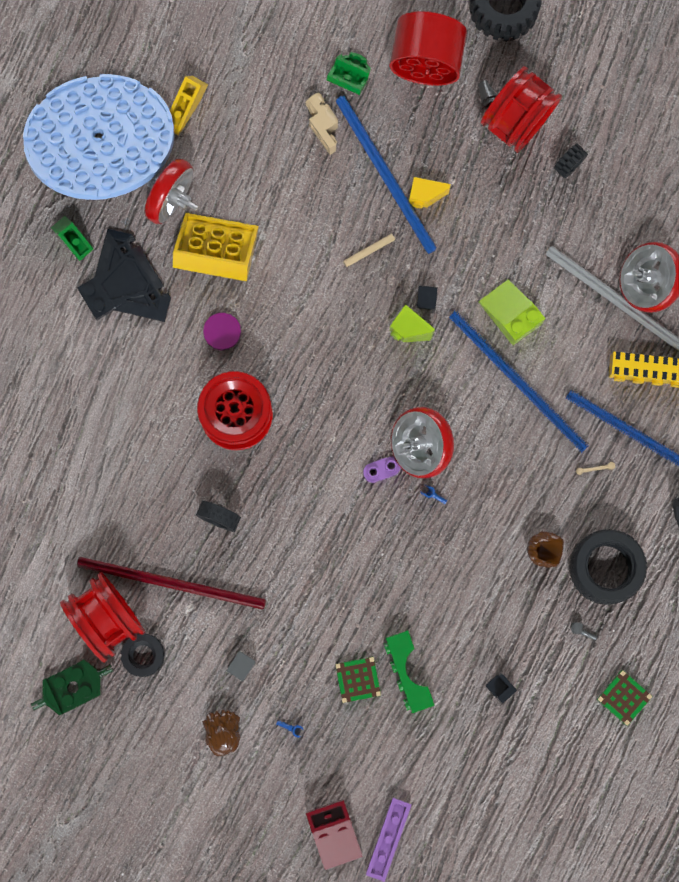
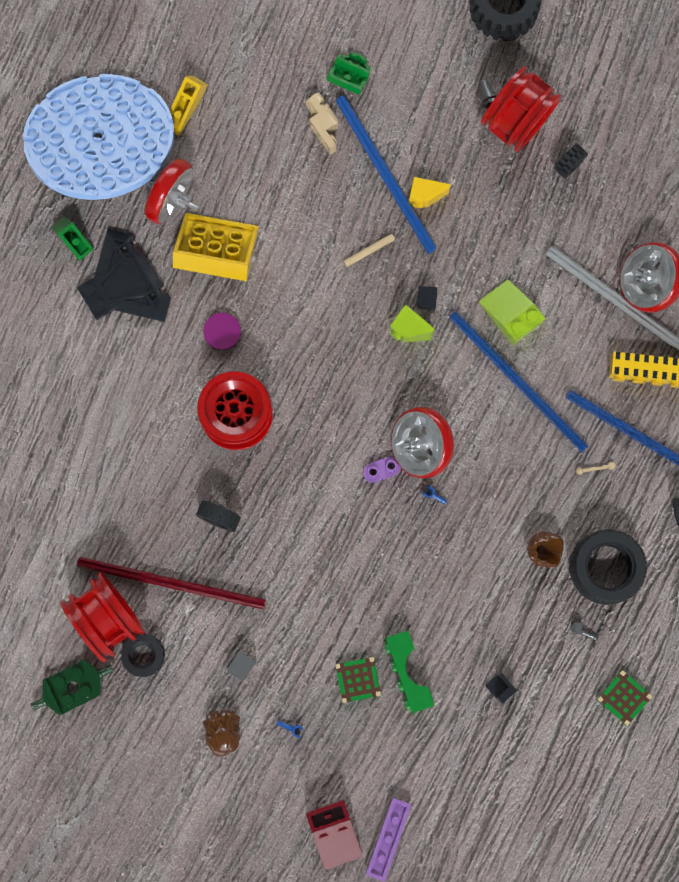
red wheel [389,11,467,86] -> none

